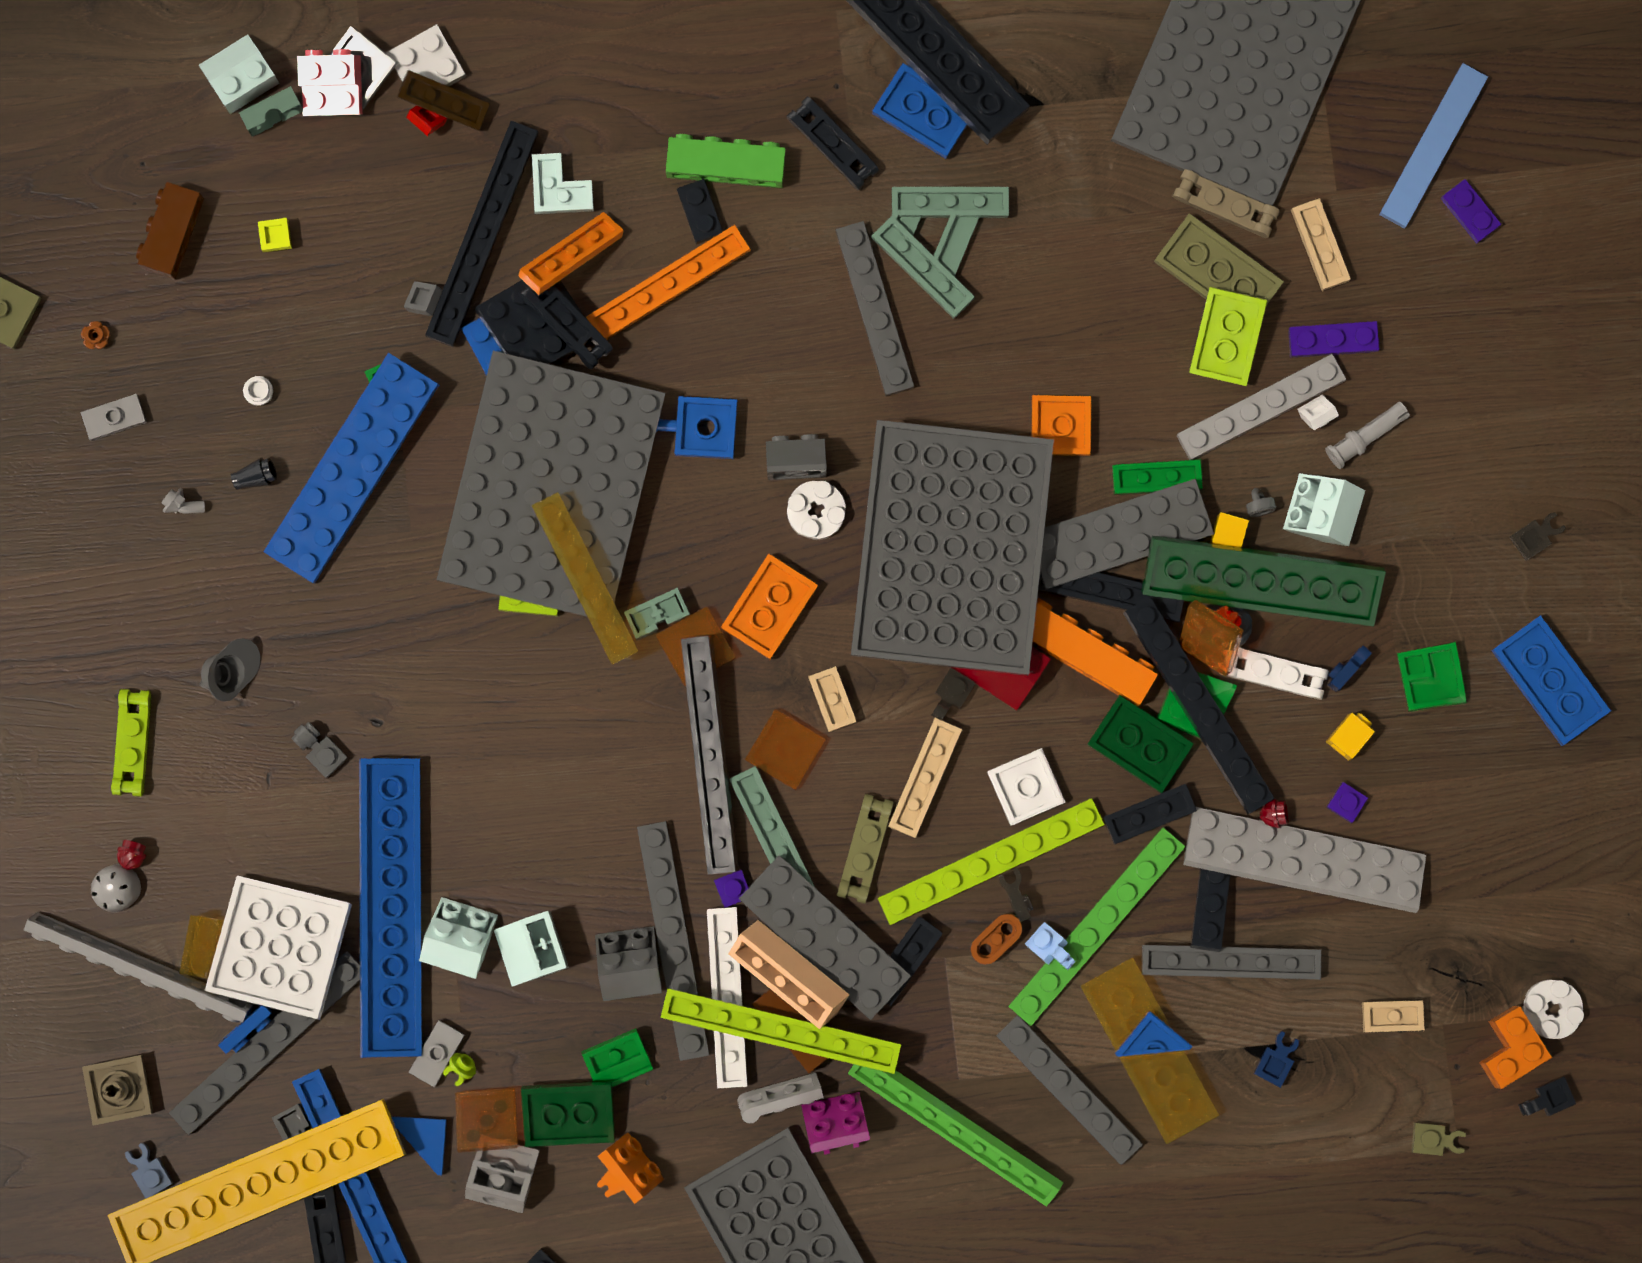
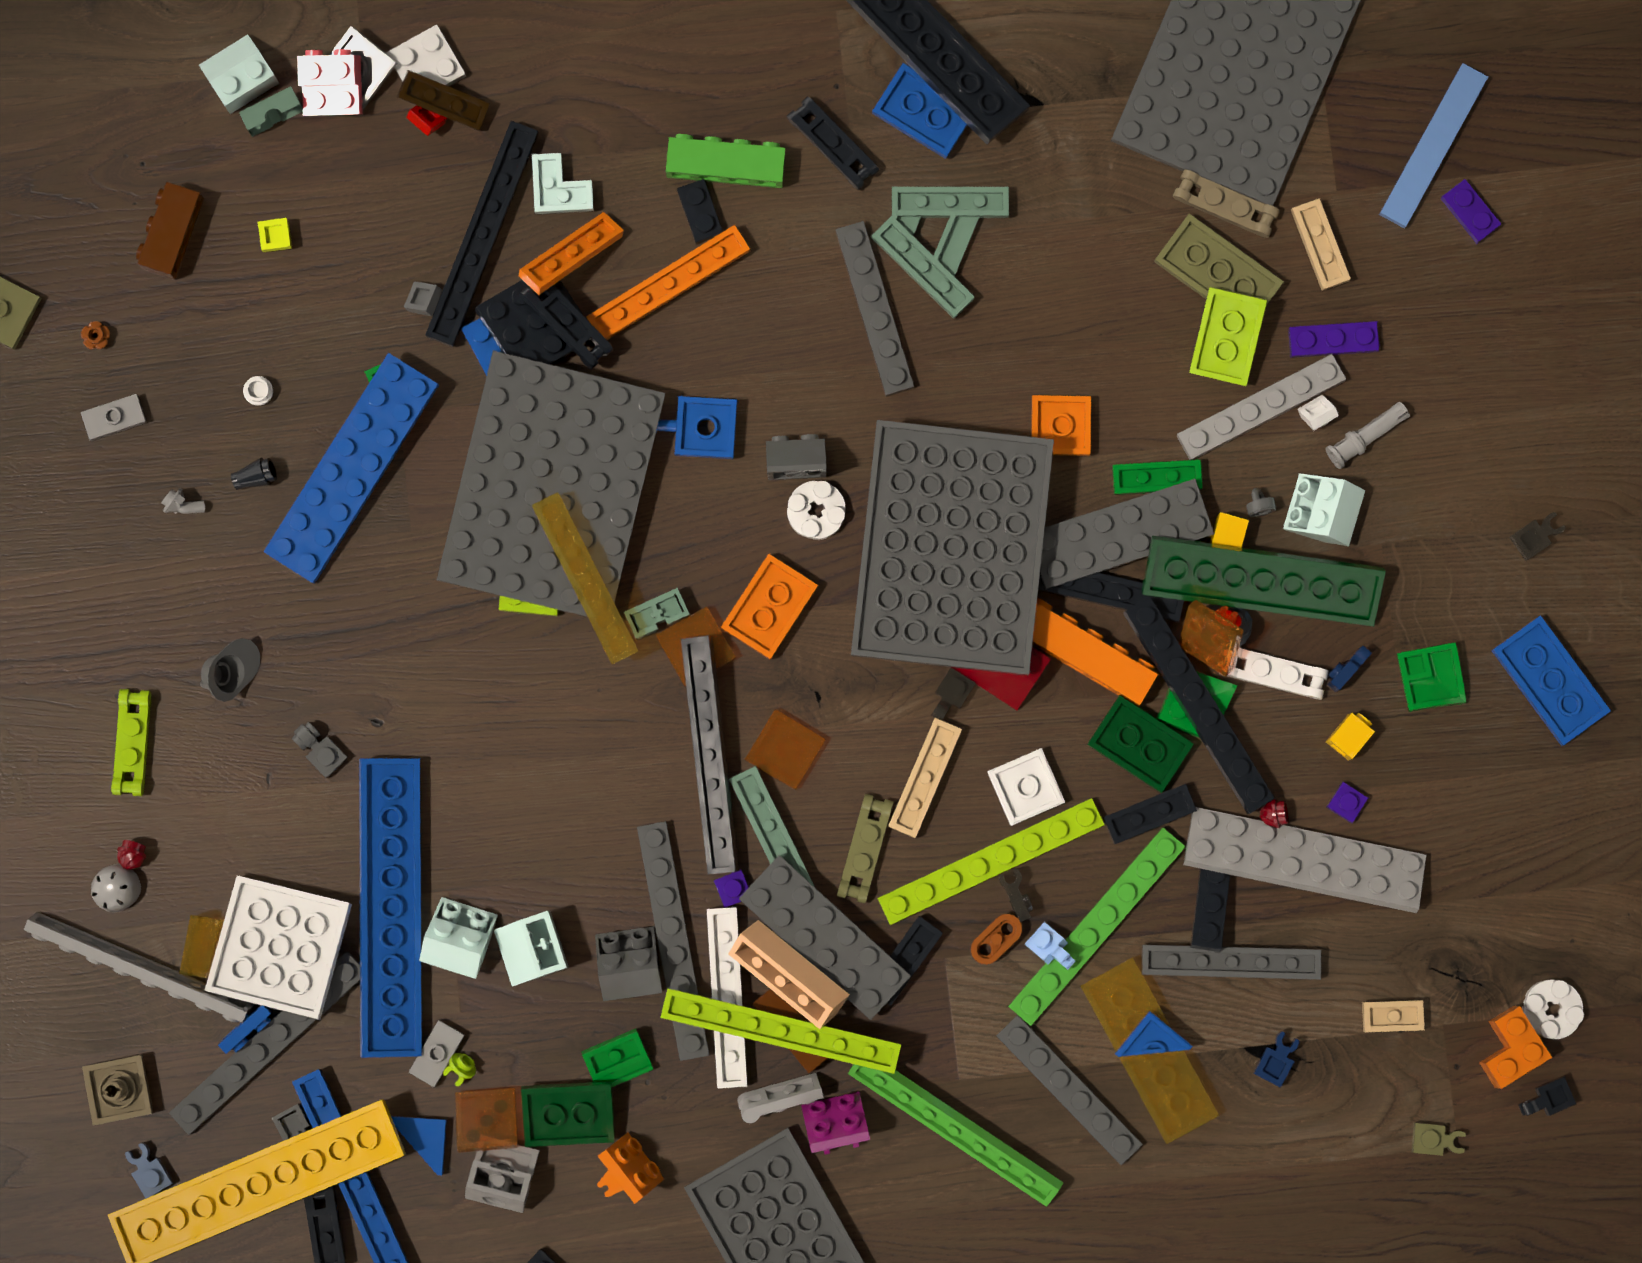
tan plate [808,666,857,732] -> none

